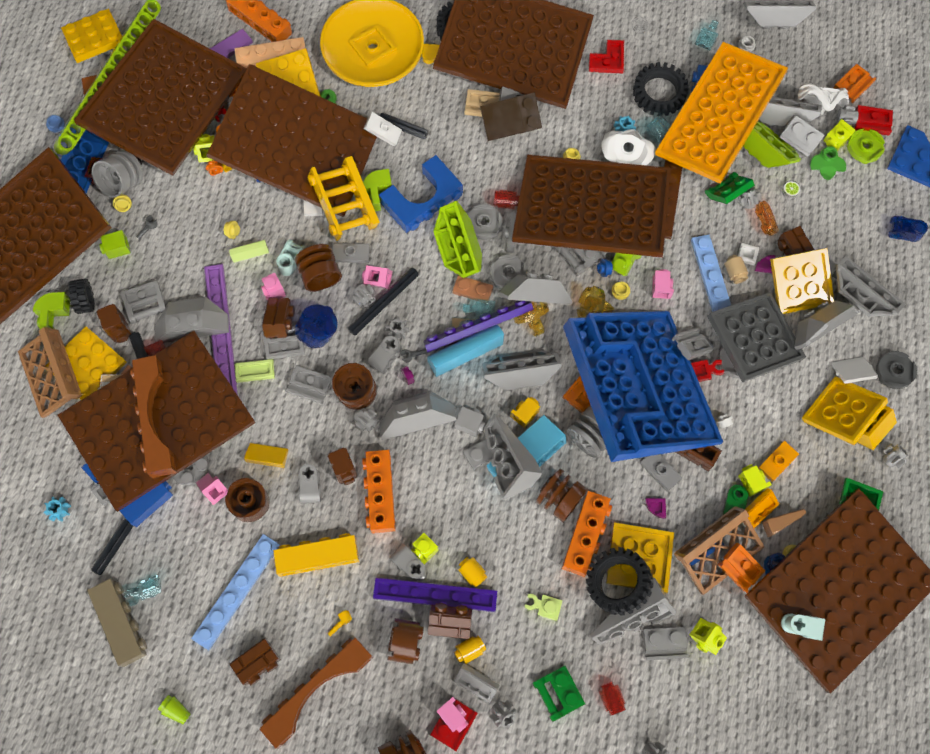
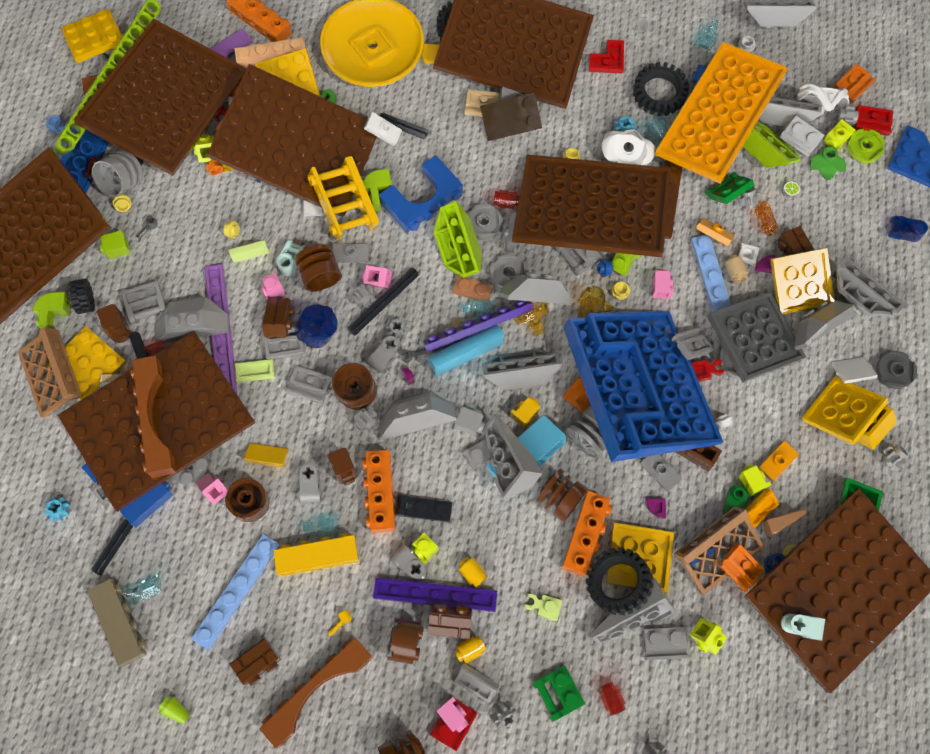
none -> clear light blue plate [303,514,339,538]
none -> black plate [395,495,453,523]
none -> light orange plate [696,218,735,246]

